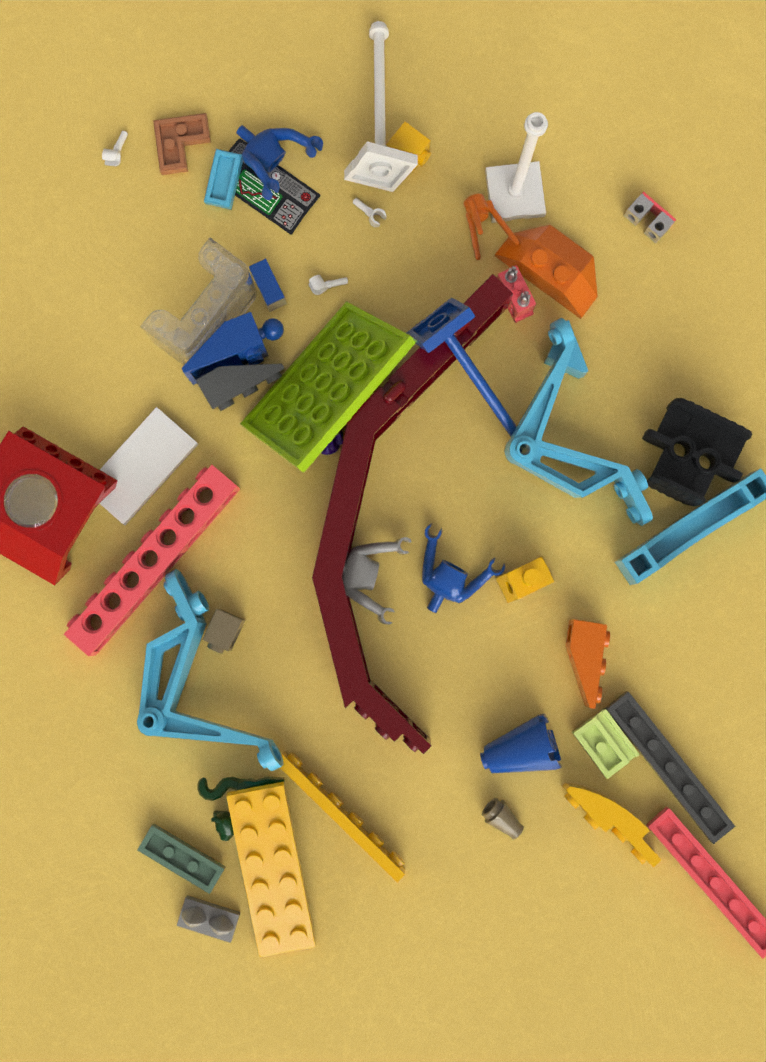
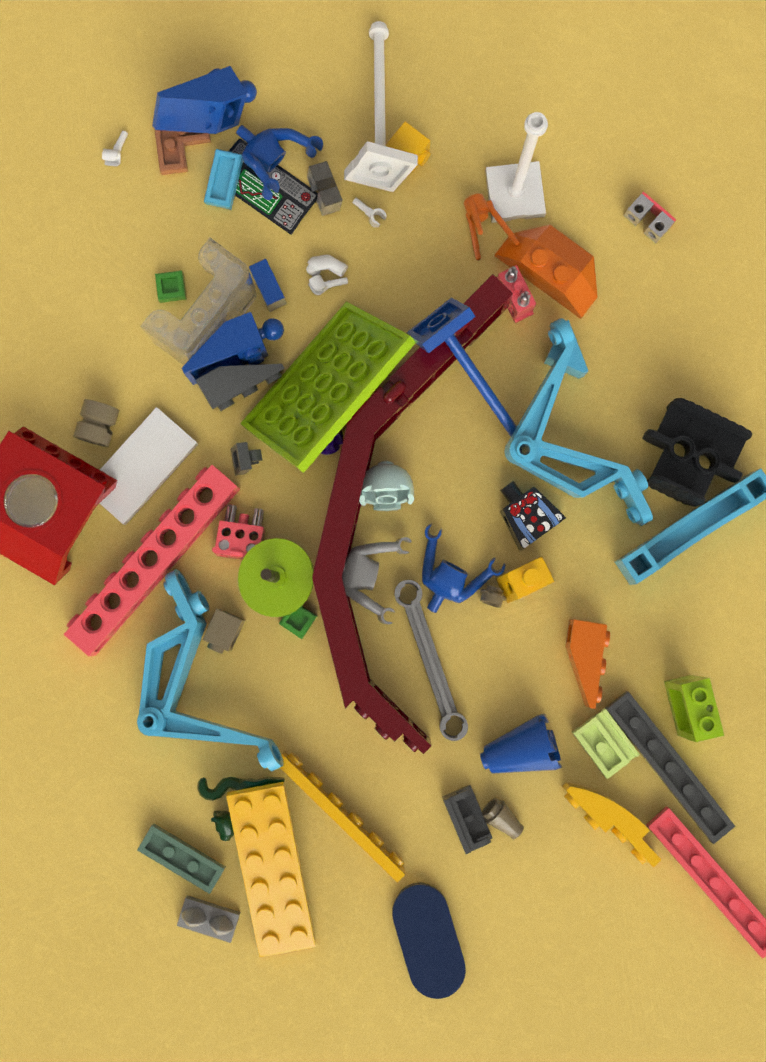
none -> dark tan wheel [73,399,119,447]
none -> blue slope [152,66,257,134]
none -> bright green tile [155,271,187,303]
none -> coral piece [212,504,265,560]
none -> dark grey tile [230,442,263,476]
none -> lime piece [238,538,314,617]
none -> bright green tile [279,606,317,639]
none -> white arm [306,254,348,277]
none -> clear smoke piece [307,161,343,216]
none -> light aqua cylinder [359,461,414,511]
none -> dark blue tile [392,883,466,999]
none -> light grey piece [394,580,468,741]
none -> dark grey hinge [442,785,492,854]
none -> dark tan plate [480,585,506,608]
none -> torso [500,481,566,551]
none -> lime window [664,675,724,742]

